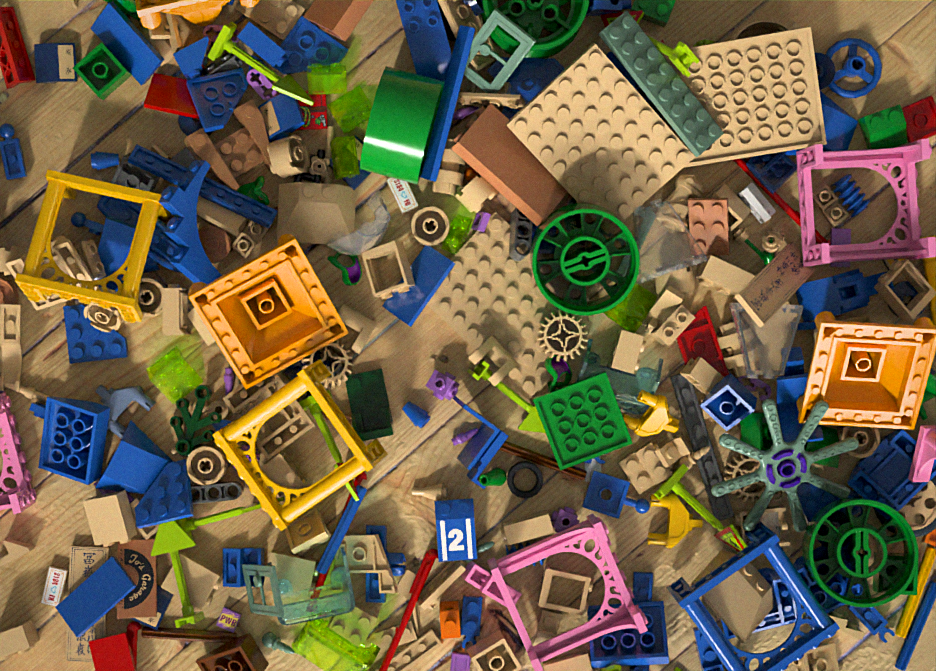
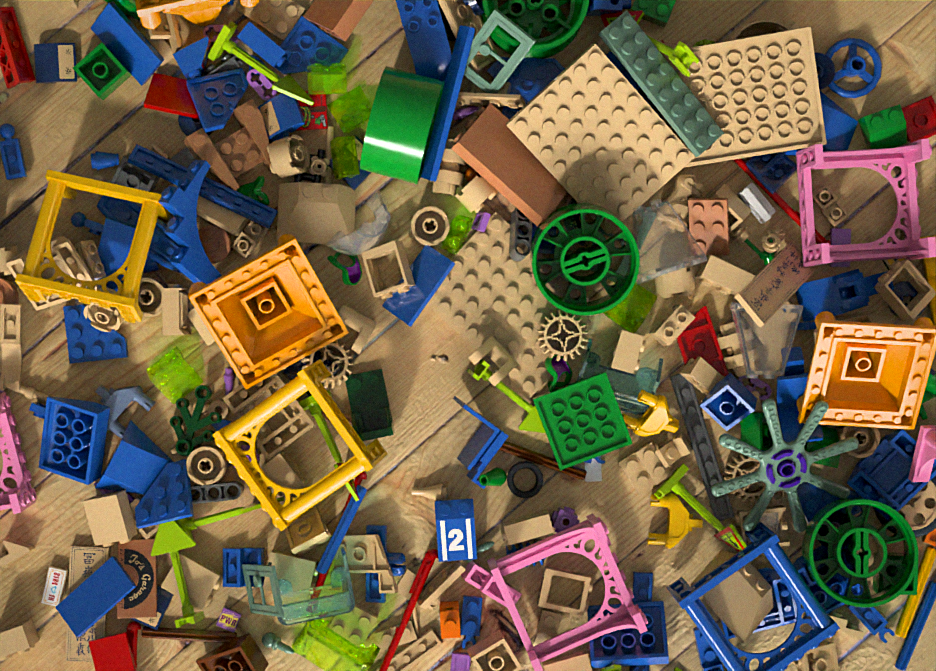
white tile [386,177,419,215] -> none
blue cone [402,401,431,428] -> none
medium lavender brick [426,370,460,401] -> none
medium lavender piece [451,428,479,446] -> none
blue plate [582,470,650,519] -> none
tan hinge [641,285,685,334] -> none
tan bar [678,446,710,470] -> none
blue piece [830,174,870,218] -> none

